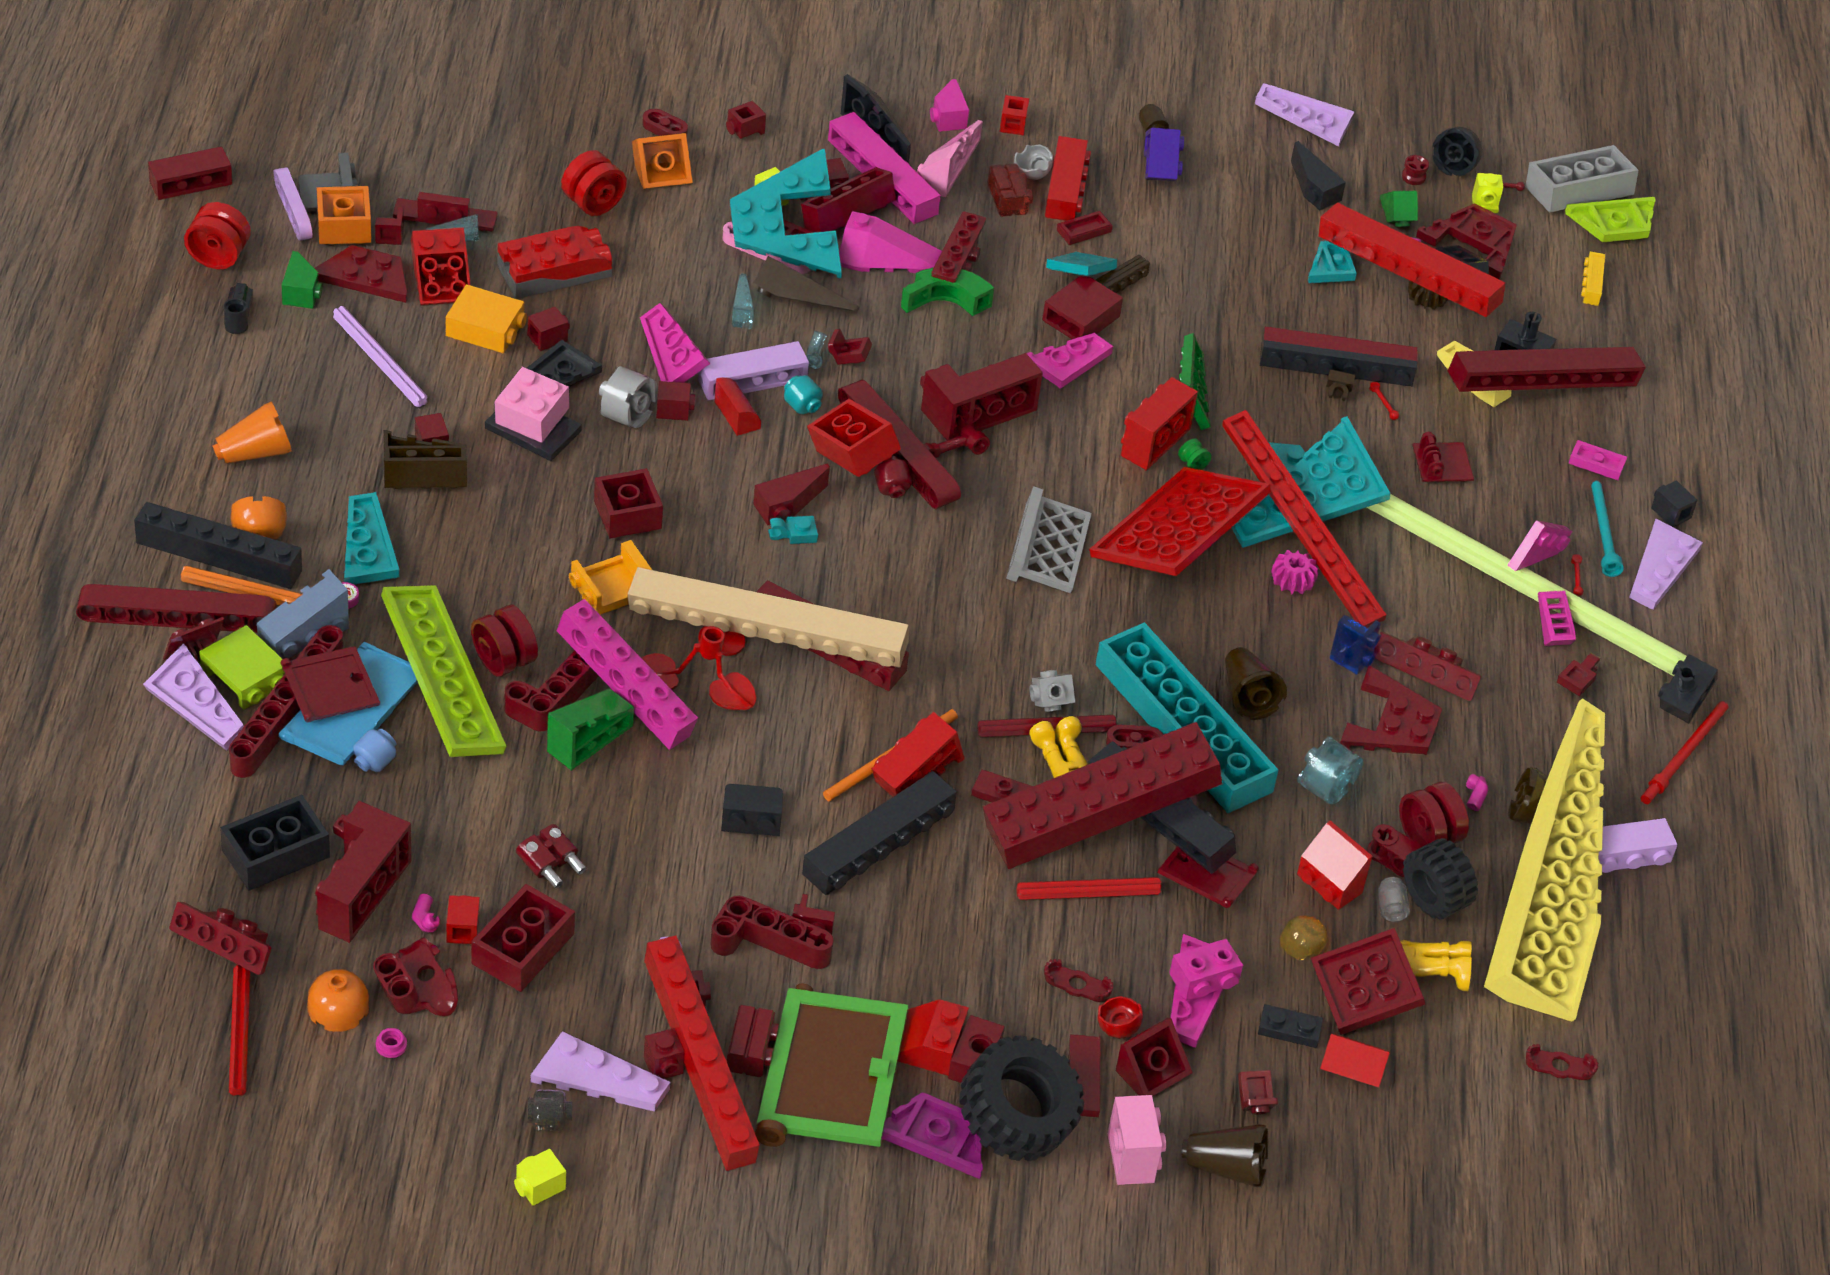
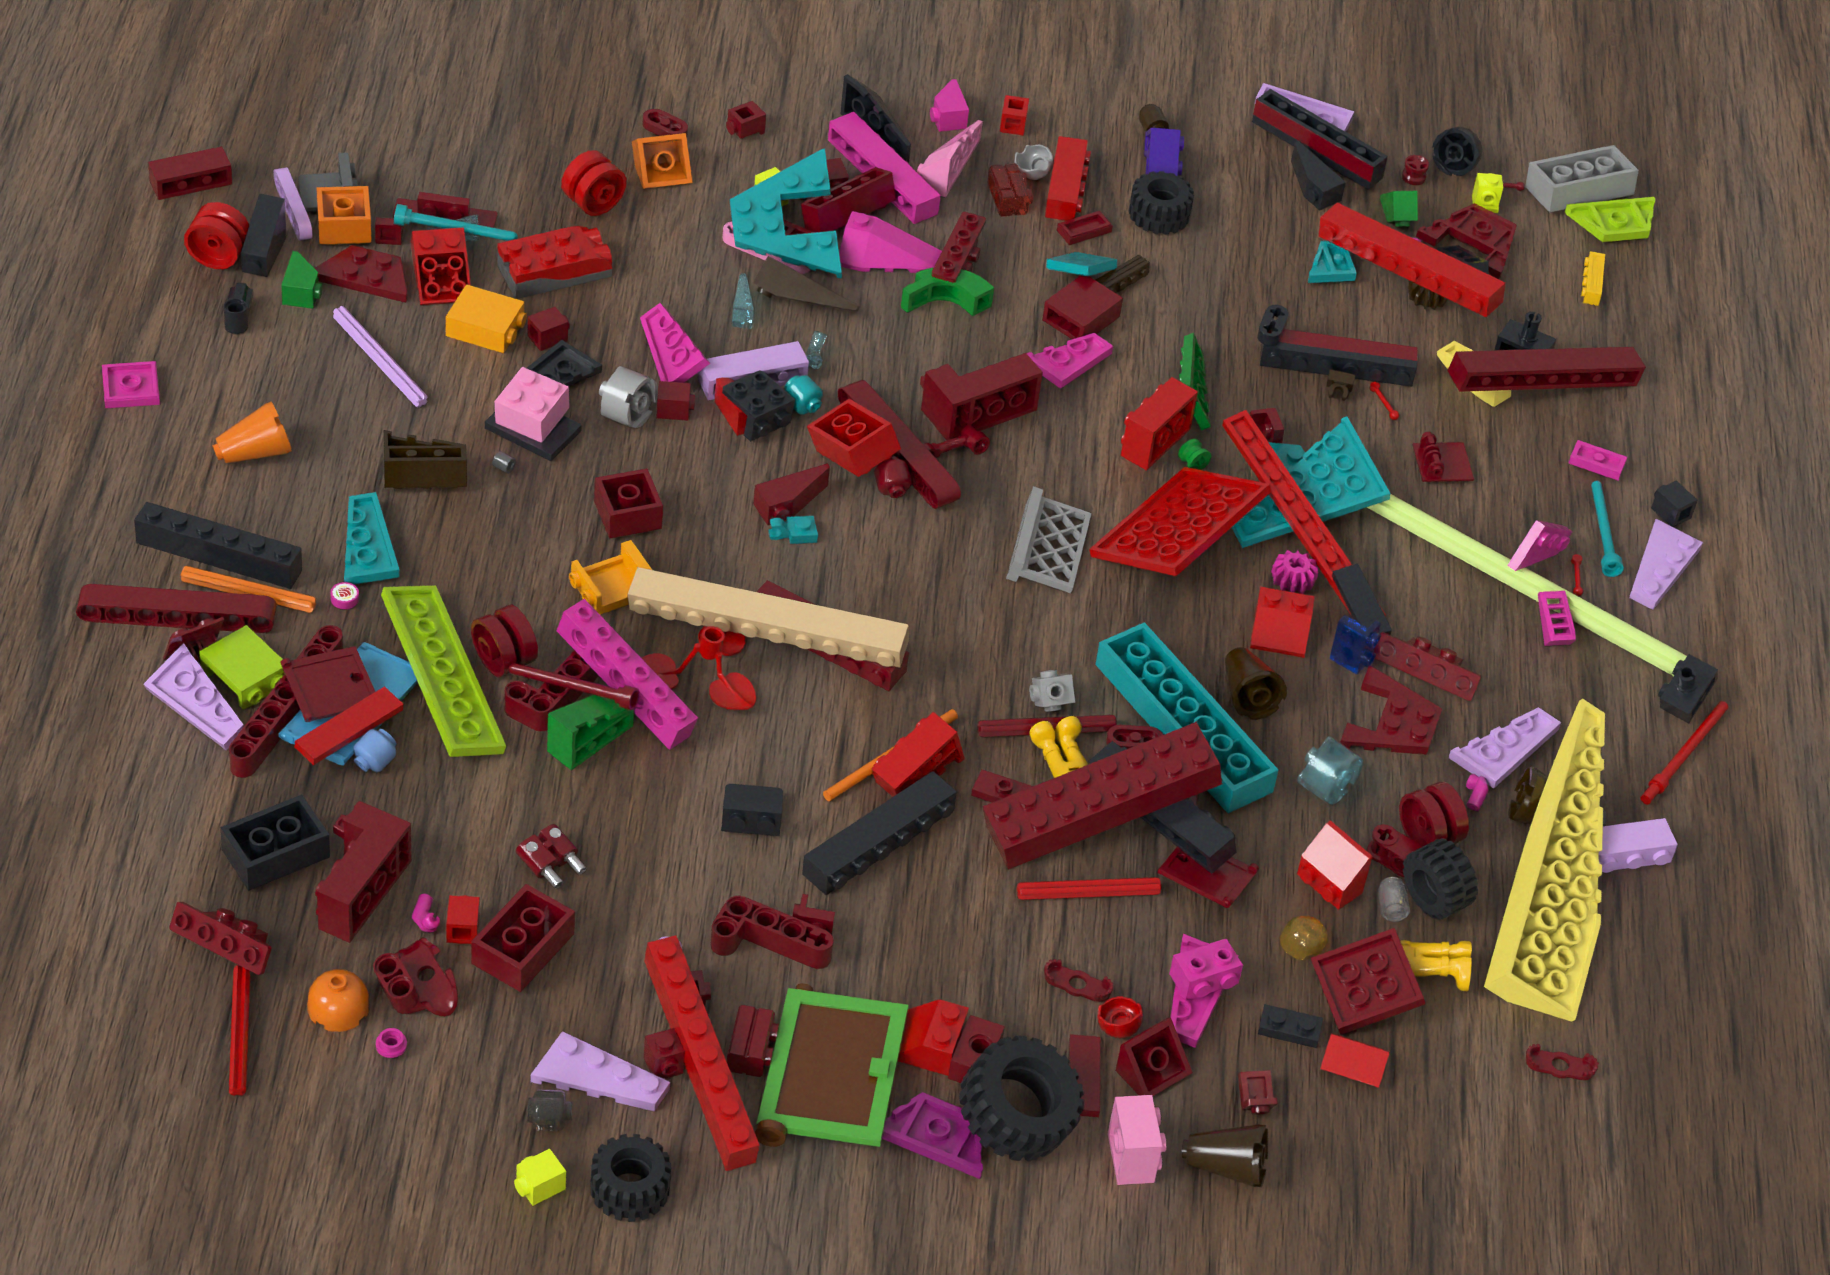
orange cylinder [231,496,287,540] -> none
sand blue wedge [257,569,349,659] -> none
dark red brick [415,413,449,443] -> none
dark red bracket [828,329,872,365] -> none
dark red plate [1557,653,1601,697] -> none
none -> dark pink tile [102,361,160,408]
none -> black slope [241,194,286,277]
none -> red tile [294,686,404,765]
none -> teal piece [394,204,518,241]
none -> dark grey piece [492,451,516,473]
none -> dark red piece [509,663,639,710]
none -> black tyre [590,1134,671,1222]
none -> black bracket [722,370,795,442]
none -> black tyre [1129,171,1194,235]
none -> dark red bracket [1250,408,1285,443]
none -> red slope [1250,586,1315,658]
none -> black brick [1252,89,1388,190]
none -> black beam [1257,305,1289,346]
none -> black tile [1332,563,1392,643]
none -> lavender wing [1449,707,1561,789]

